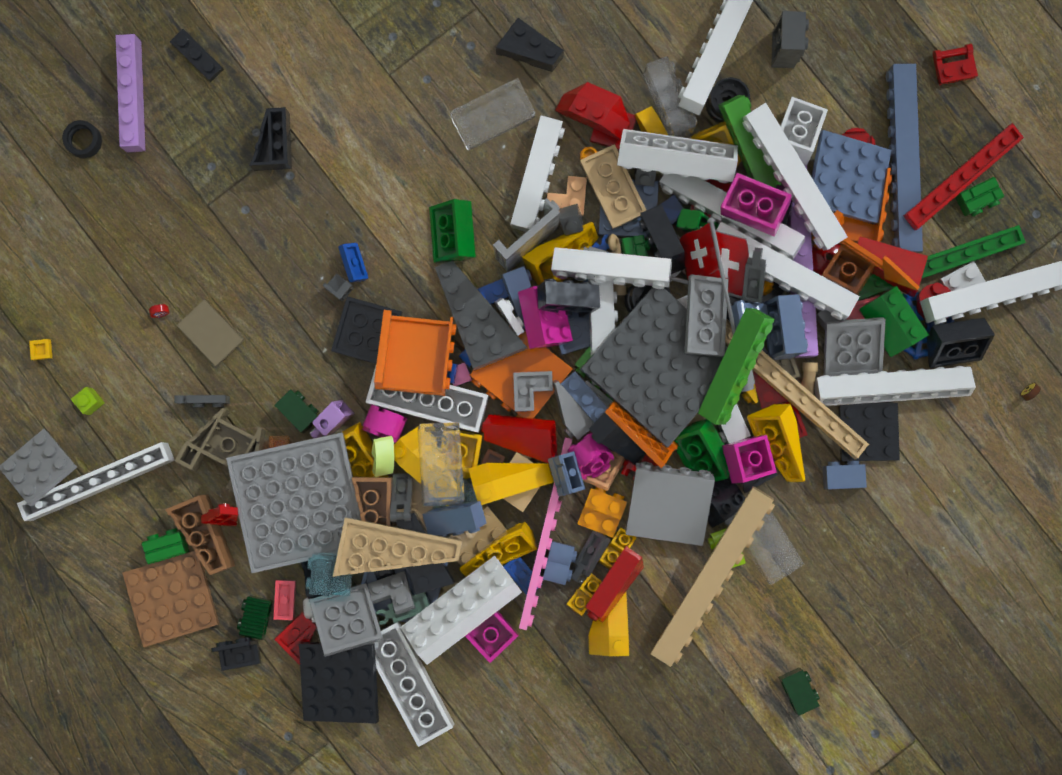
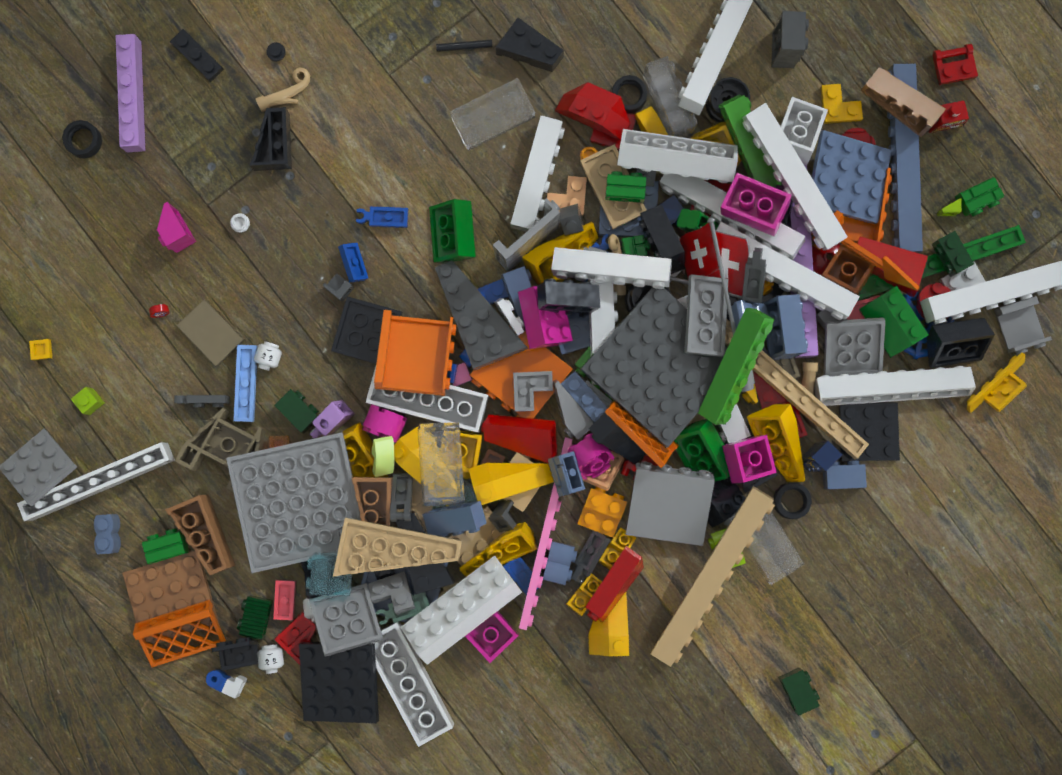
red wing [201,504,238,526] -> none
red tile [903,123,1024,230] -> none
reddish brown tile [1020,383,1041,401] -> none
none -> sand blue brick [94,514,121,554]
none -> orange fence [133,600,226,667]
none -> dark pink slope [157,202,196,253]
none -> leg [206,669,247,698]
none -> white plate [230,213,250,233]
none -> light blue plate [234,345,258,422]
none -> white head [254,341,282,371]
none -> tan plant [255,67,310,112]
none -> white head [257,644,284,674]
none -> black plate [267,42,286,62]
none -> blue plate [356,206,409,228]
none -> black bar [436,40,493,52]
none -> dark grey panel [489,500,516,532]
none -> green brick [605,171,646,203]
none -> black tyre [612,75,648,114]
none -> black tyre [773,483,812,519]
none -> dark blue brick [802,440,842,472]
none -> yellow plate [820,84,863,124]
none -> medium nougat wedge [860,67,946,137]
none -> red torso [928,101,969,133]
none -> dark green brick [932,231,974,277]
none -> lime slope [937,198,961,216]
none -> yellow bracket [967,352,1027,413]
none -> light grey panel [994,296,1052,355]

